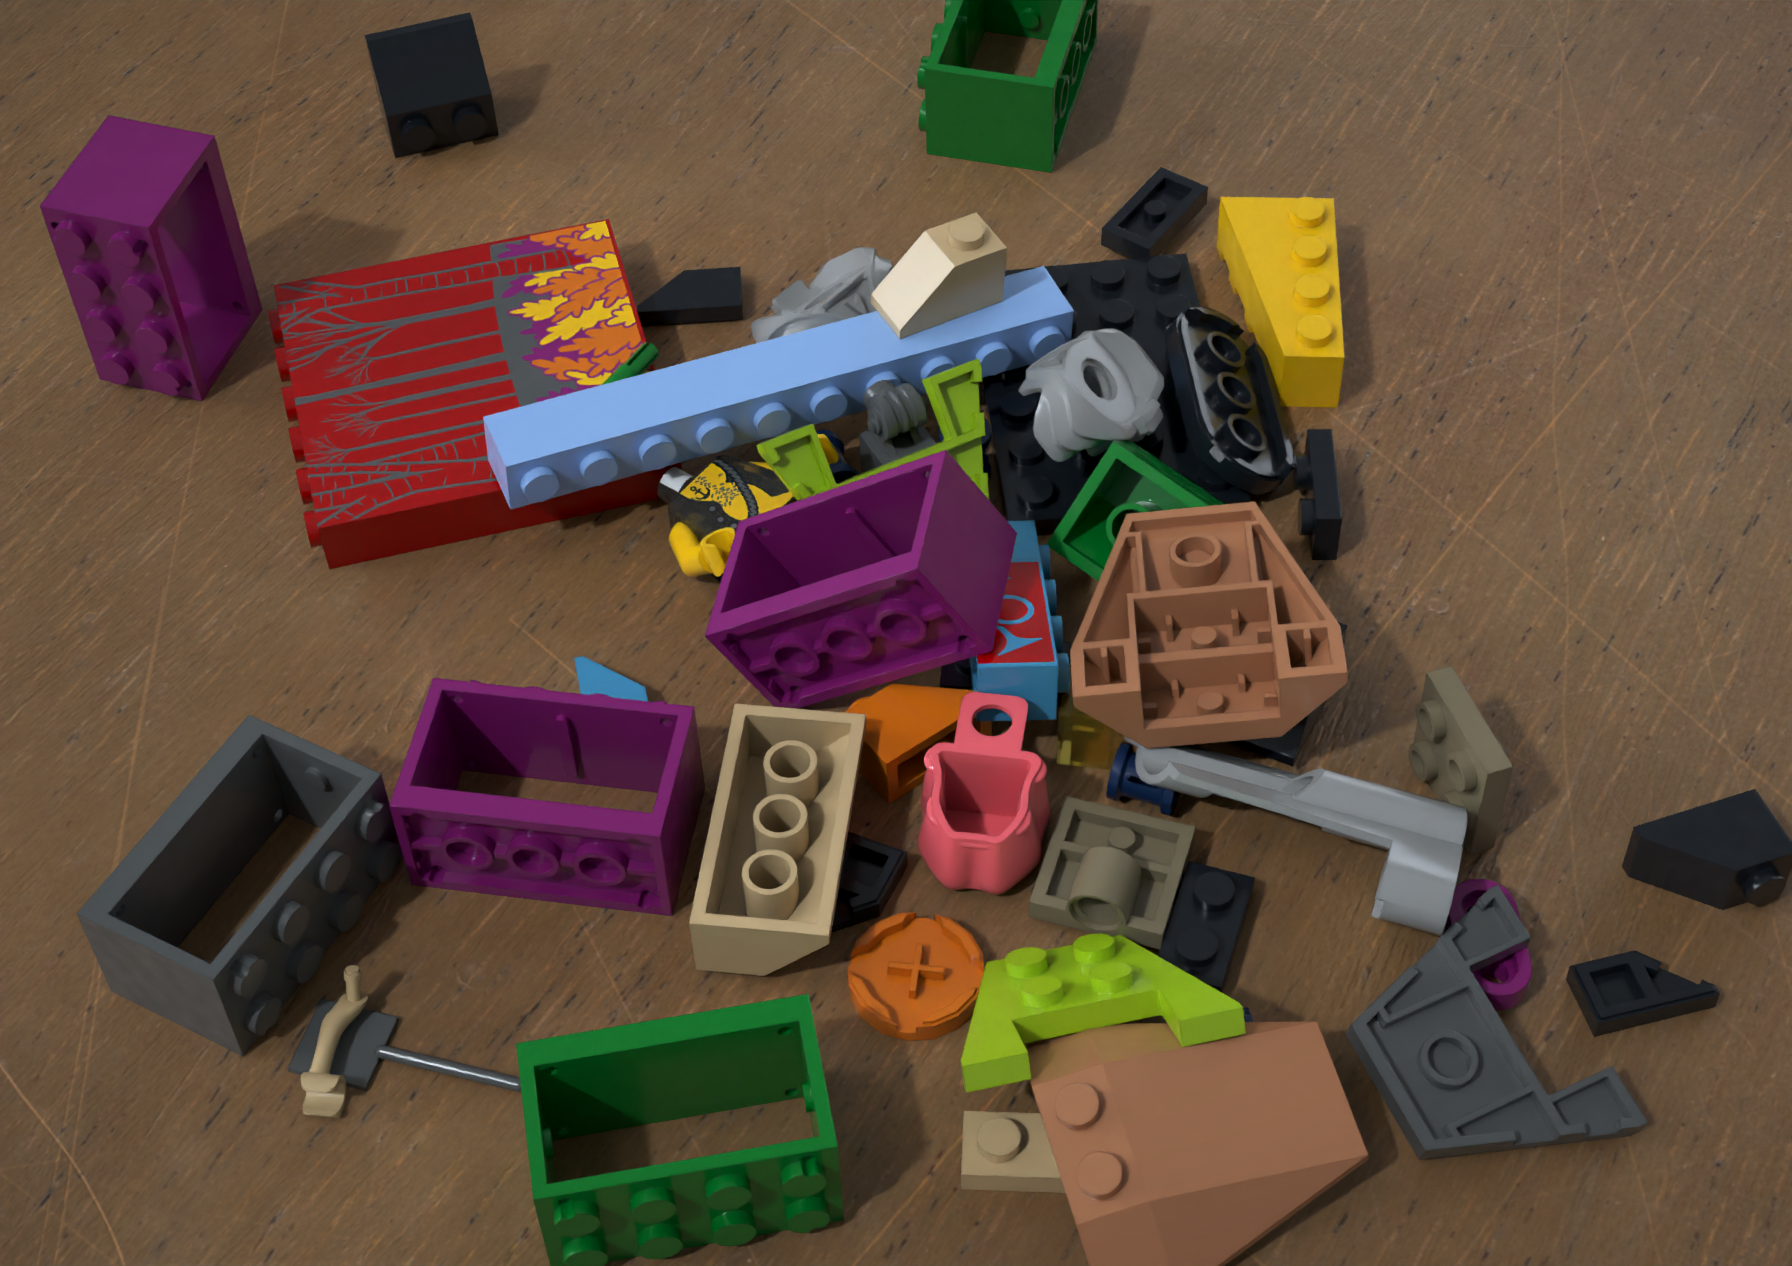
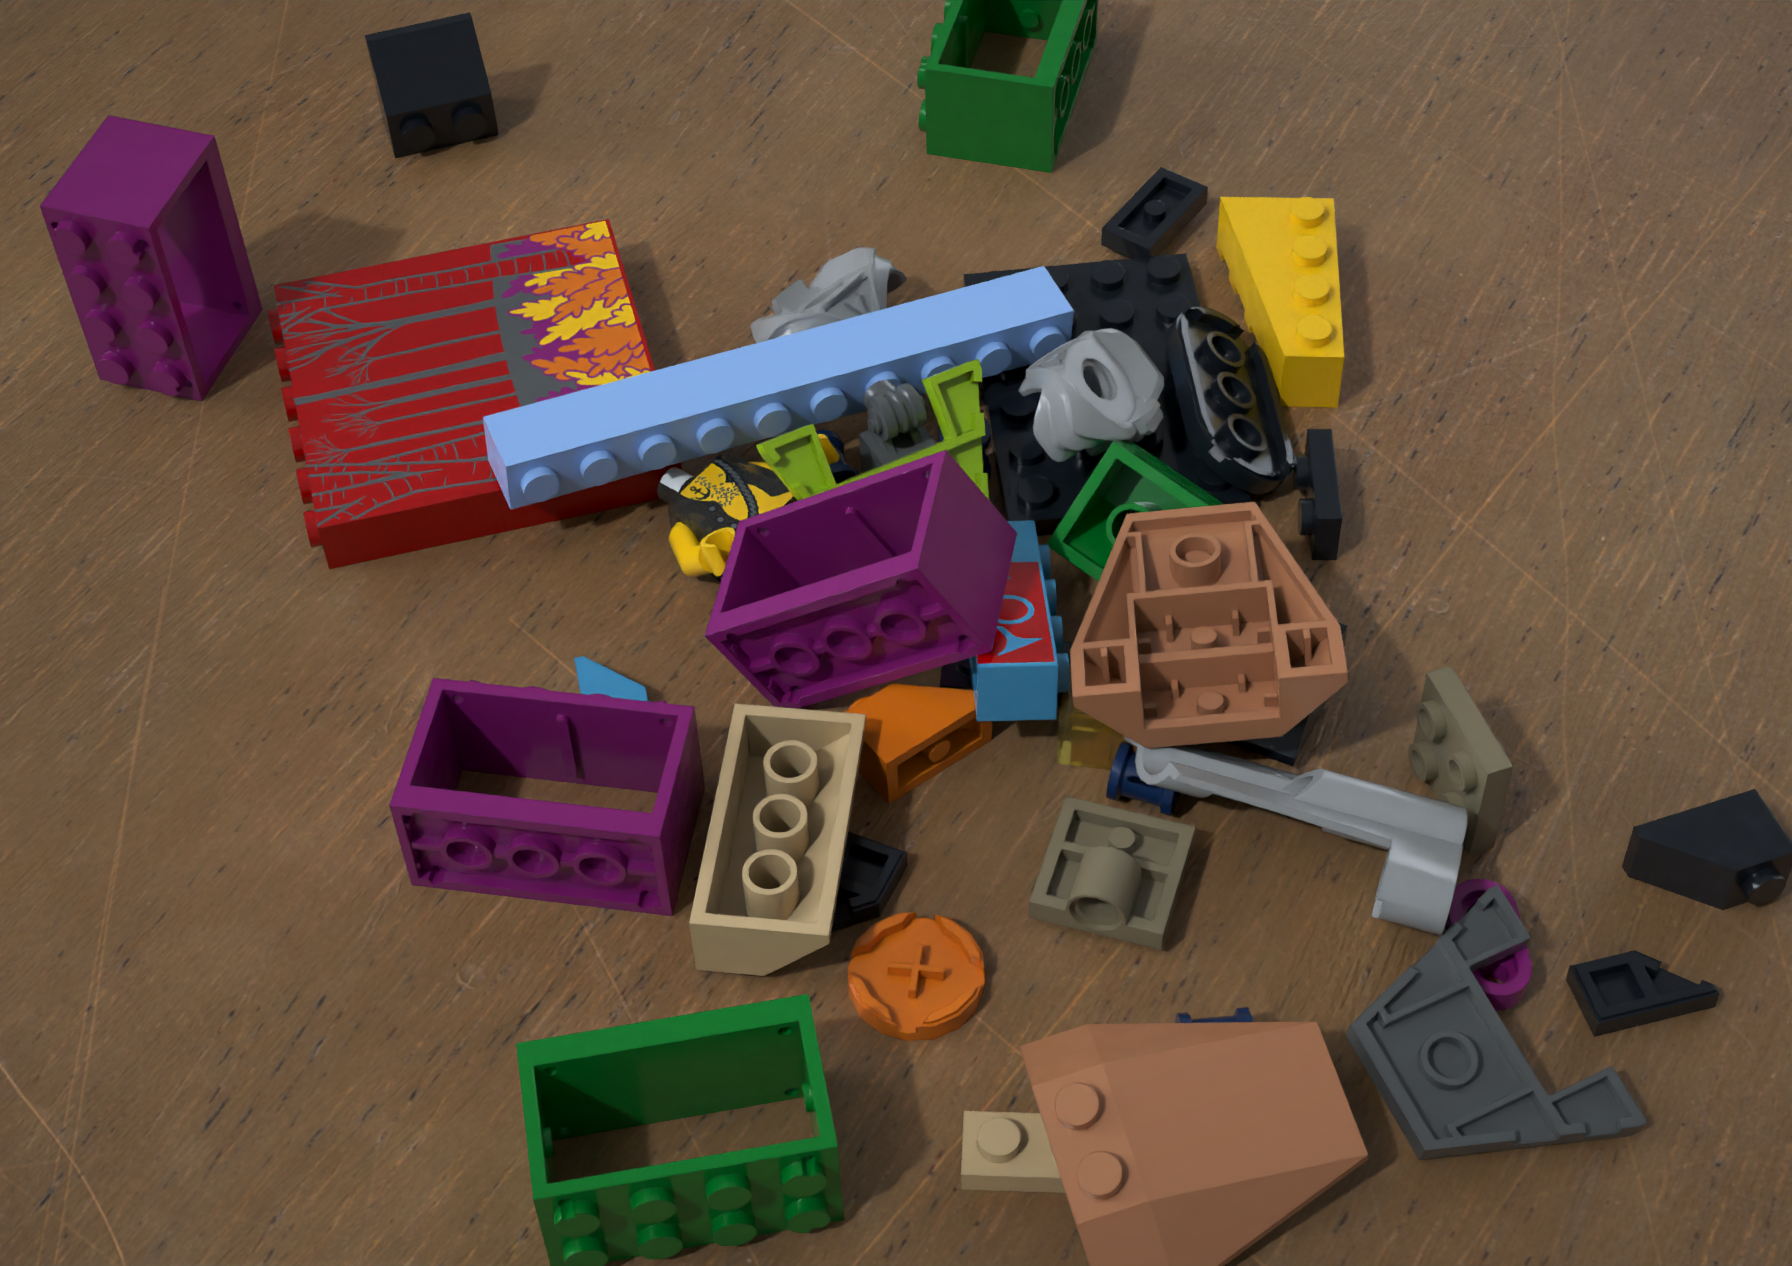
dark grey hose [77,715,403,1056] -> none
dark grey piece [288,999,521,1092] -> none
tan piece [301,965,368,1118] -> none
green pin [602,342,659,385] -> none
black tile [637,267,743,326] -> none
tan slope [871,212,1007,339] -> none
coral piece [918,692,1051,895] -> none
lime wing [961,933,1246,1093] -> none
black plate [1158,861,1255,993] -> none

